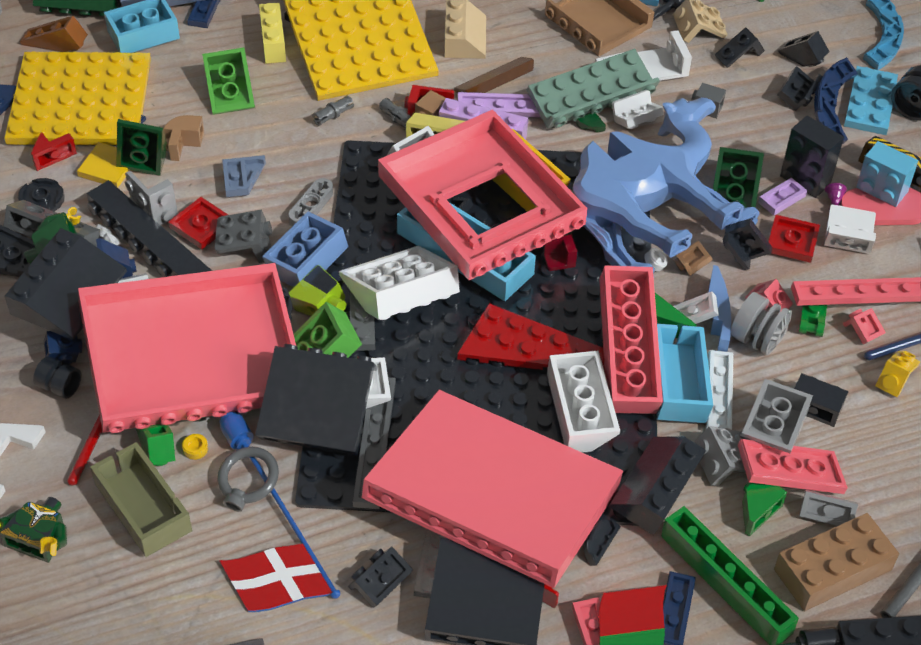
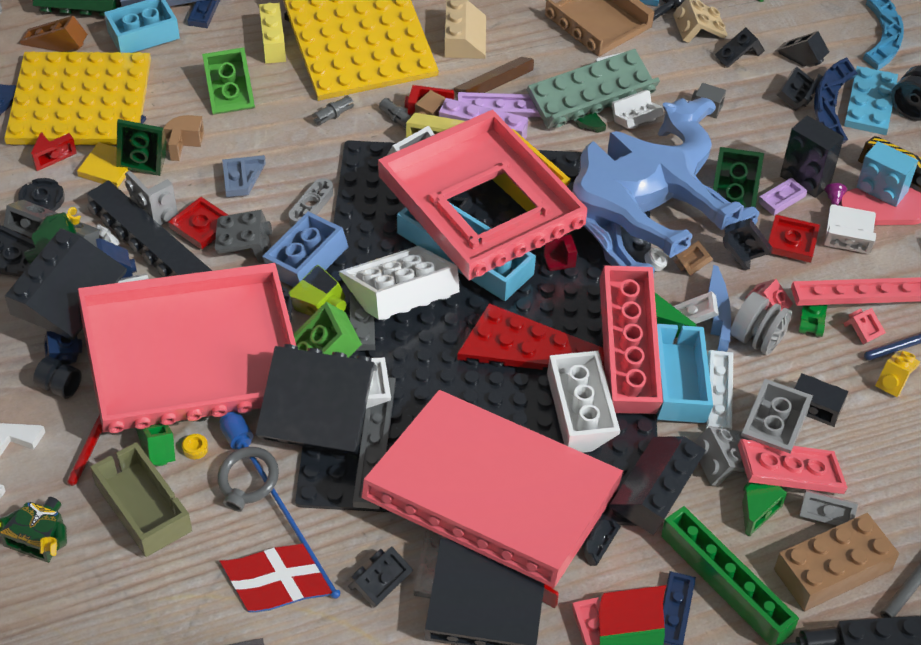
white bracket [637,30,692,81] -> none

